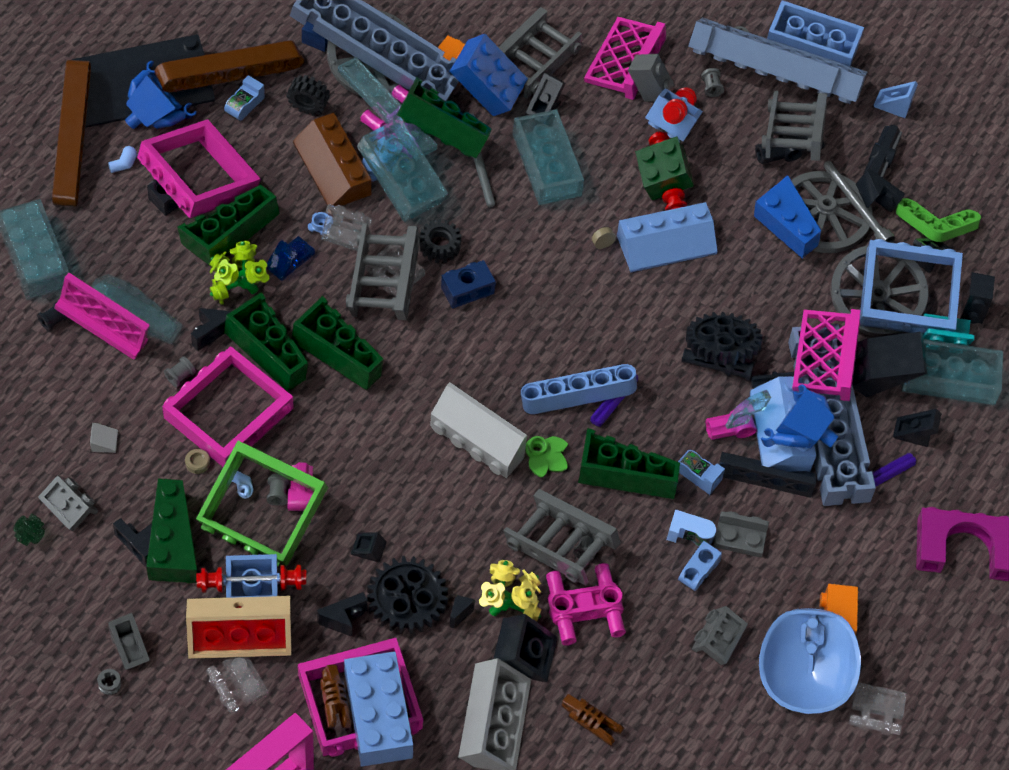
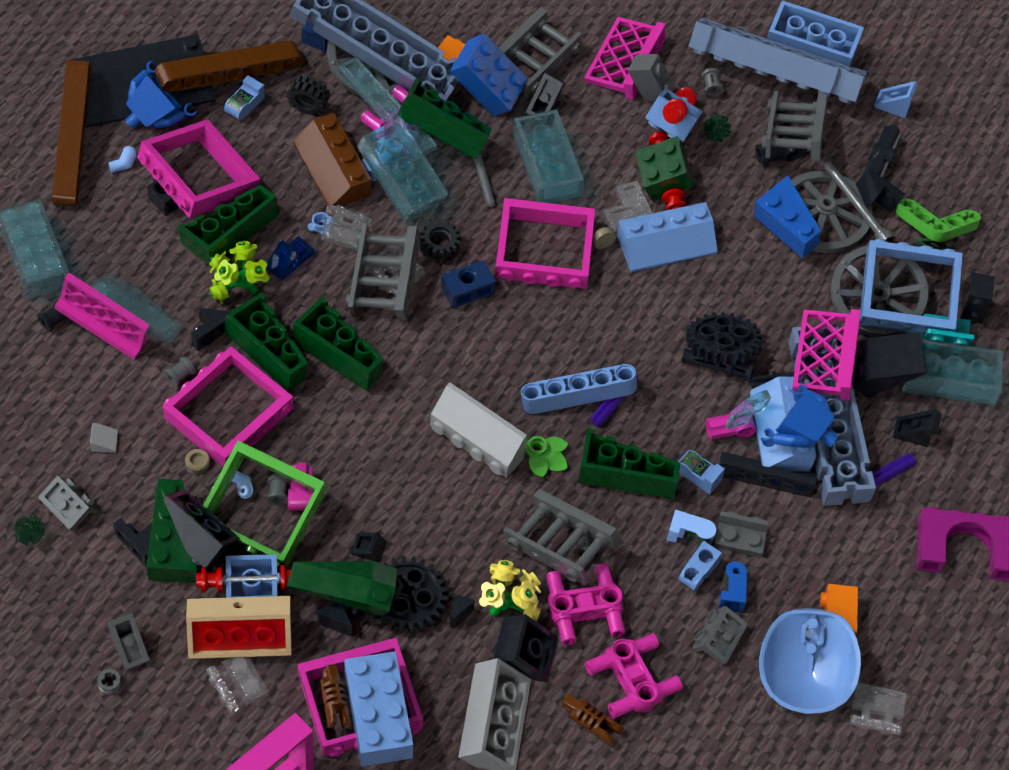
none -> black slope [164,490,240,568]
none -> dark green wedge [287,561,397,617]
none -> dark pink window [495,198,595,289]
none -> dark pink piece [585,633,682,719]
none -> clear plate [603,181,652,232]
none -> clear green gear [704,114,732,142]
none -> blue leg [718,561,747,612]

